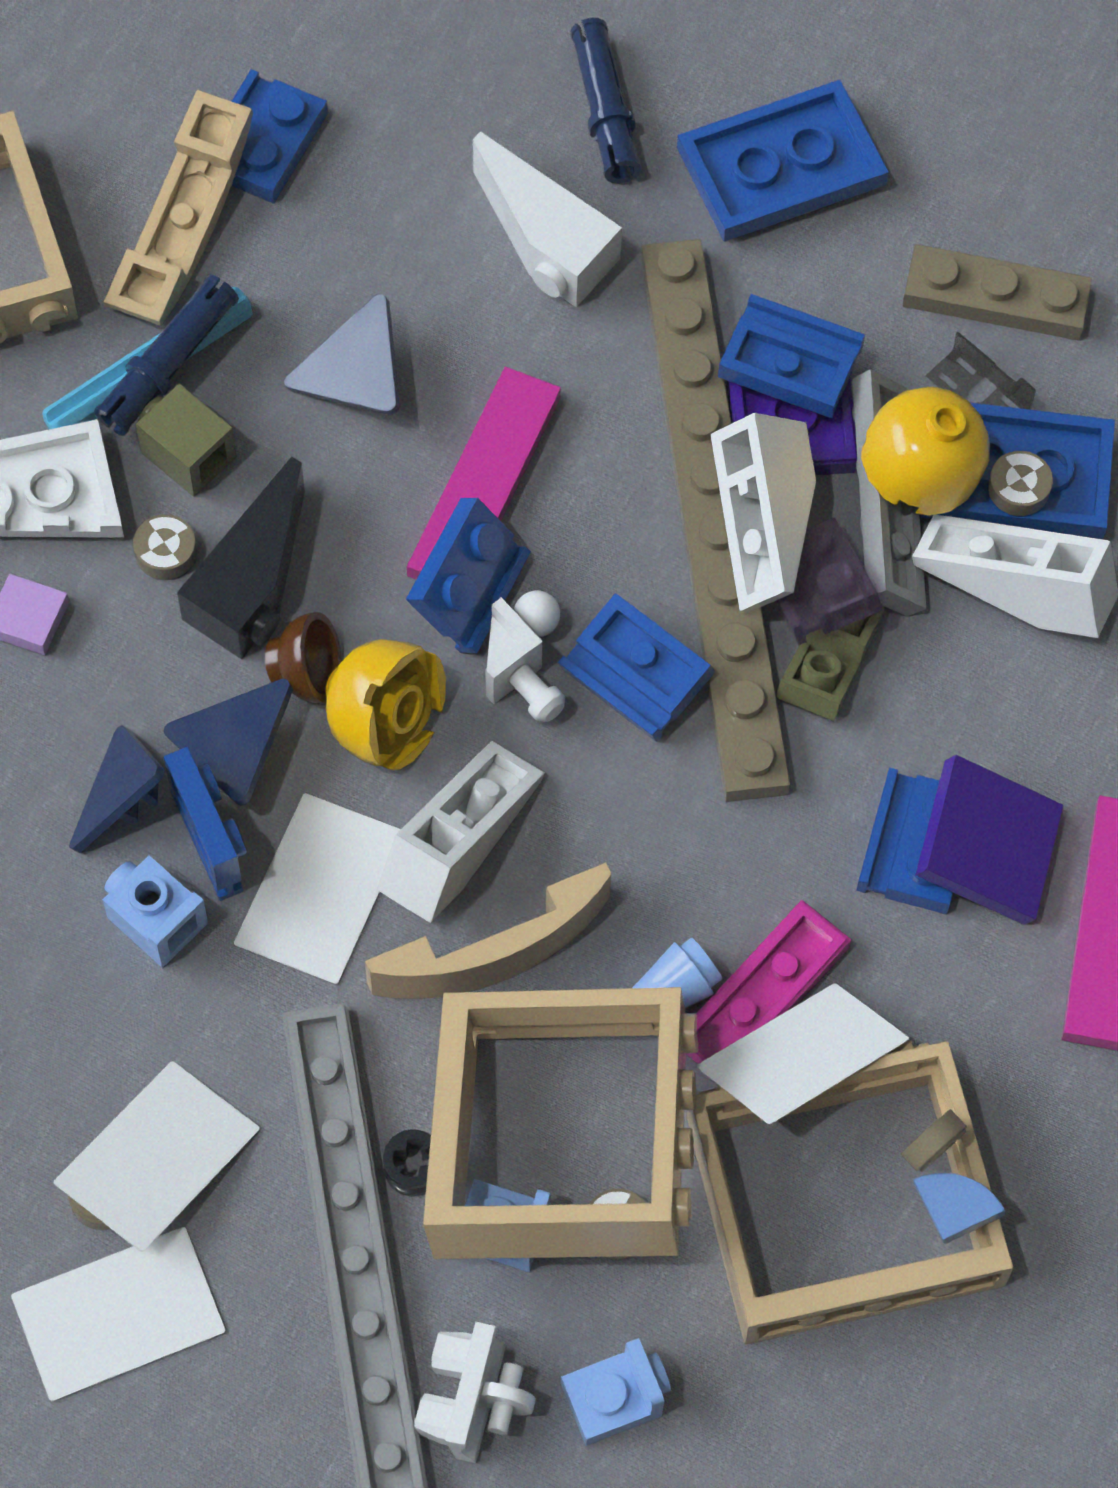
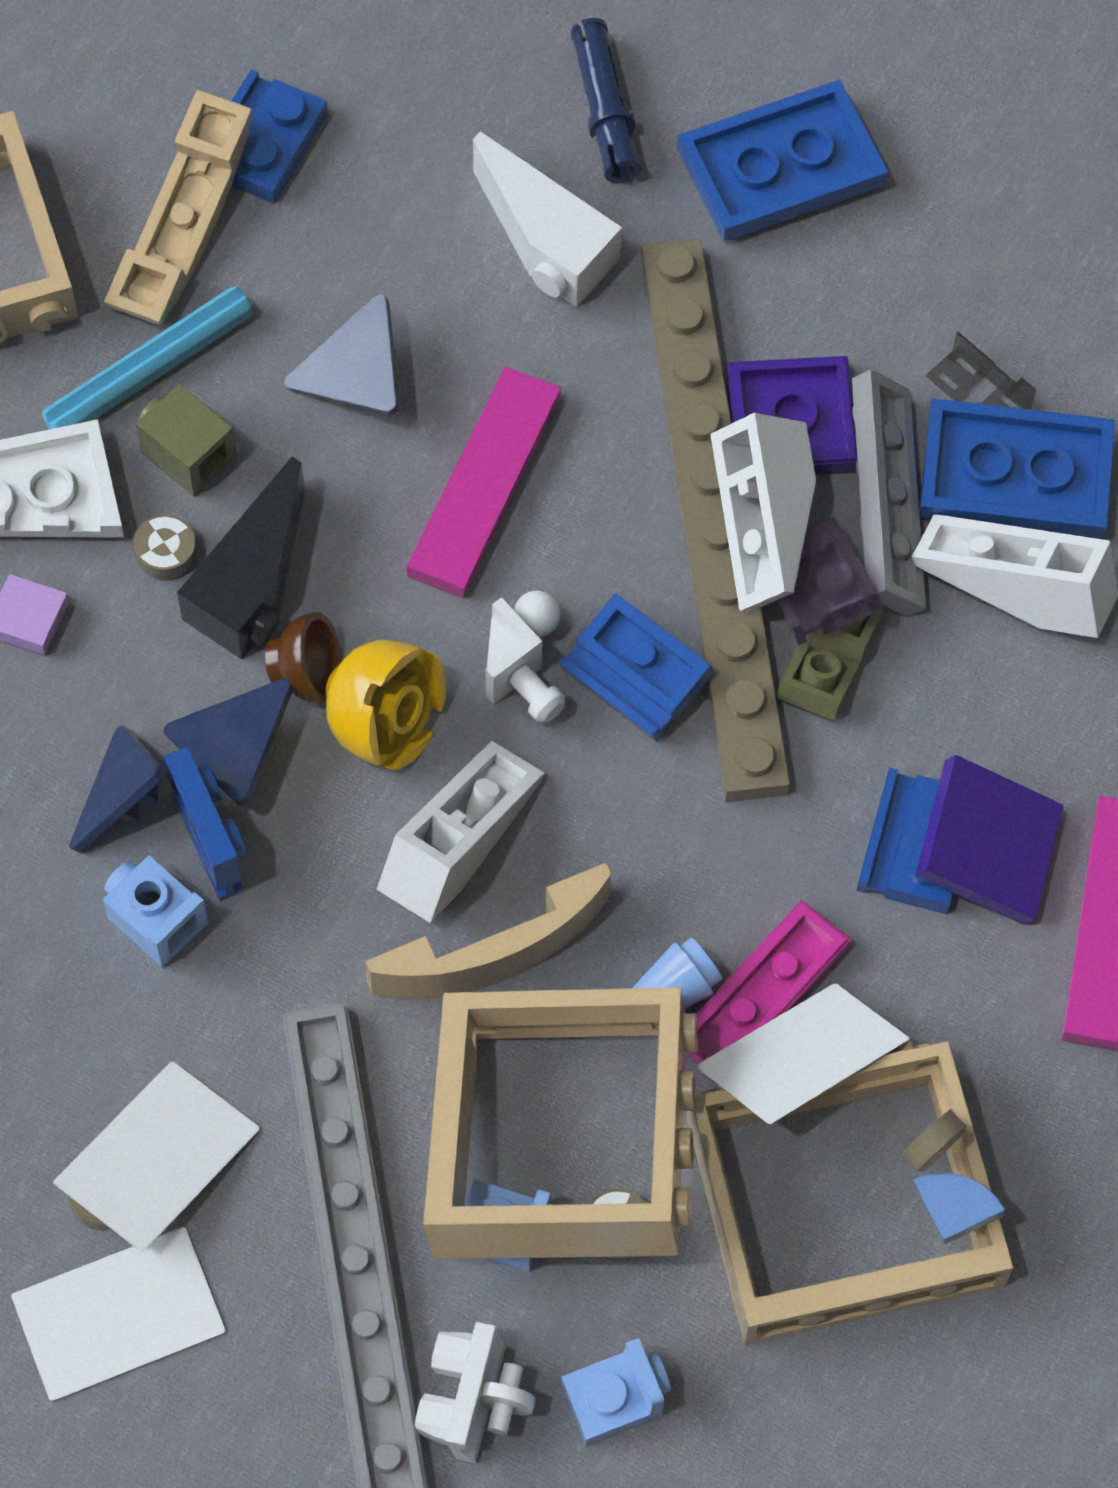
dark blue pin [94,274,239,436] -> none
white sticker [234,793,401,984] -> none
black bush [383,1129,431,1197] -> none
blue plate [405,498,531,653] -> none
blue plate [718,294,865,418] -> none
yellow cylinder [861,387,990,516] -> none
dark tan plate [902,244,1092,341] -> none
dark tan tile [988,451,1053,516] -> none

